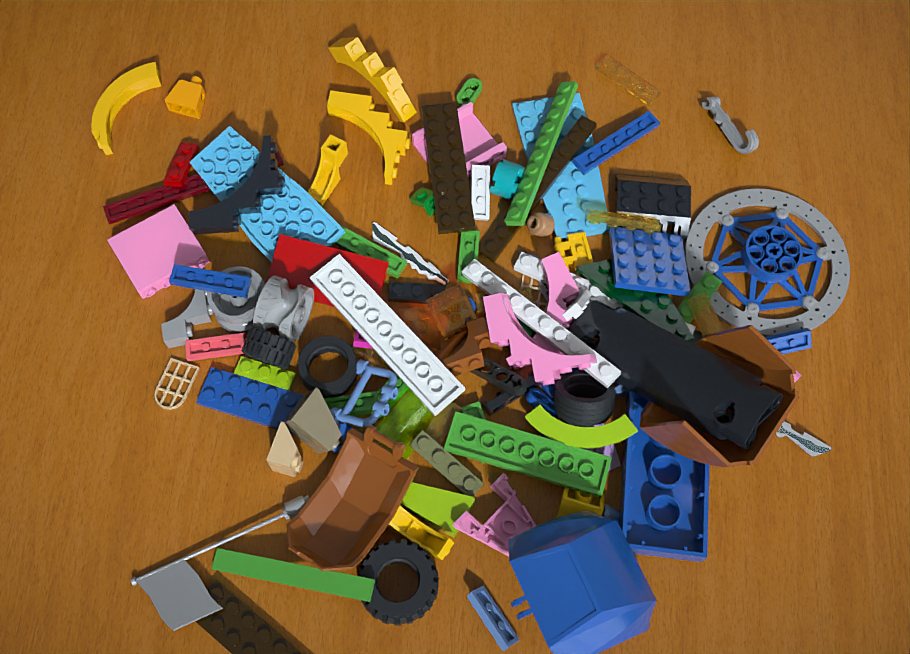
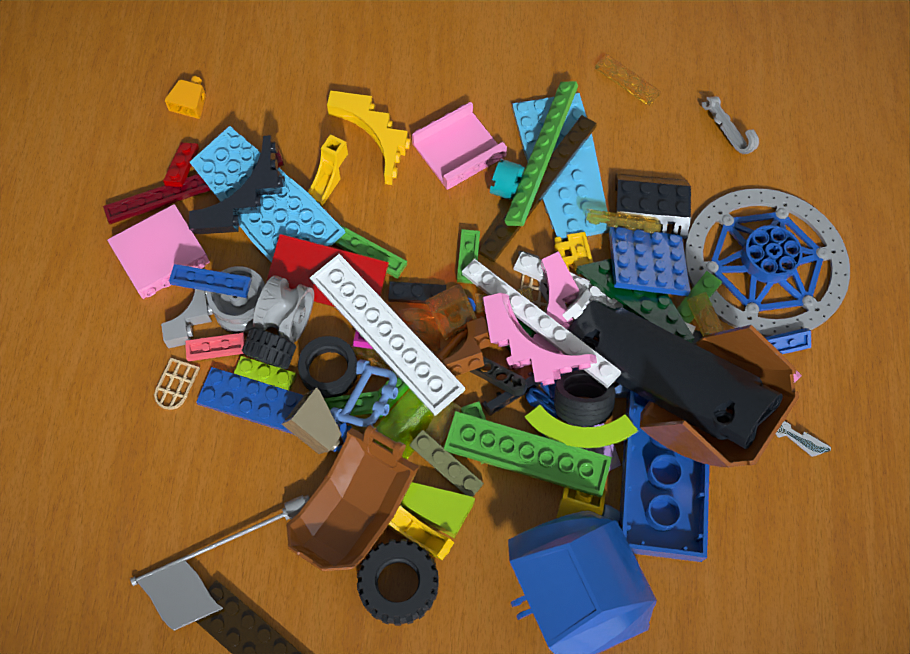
yellow arch [91,62,162,155] -> none
bright green tile [211,548,375,602] -> none
tan slope [266,422,303,477] -> none
yellow arch [328,37,417,122] -> none
white sword [372,222,449,285] -> none
green bracket [409,187,435,216] -> none
dark brown plate [421,103,476,234] -> none
bright pink wing [452,473,536,556] -> none
bright green plate [456,78,482,107] -> none
medium blue plate [467,585,520,651] -> none
white plate [470,165,490,221] -> none
medium nougat head [527,212,555,237] -> none
blue plate [572,111,660,175] -> none

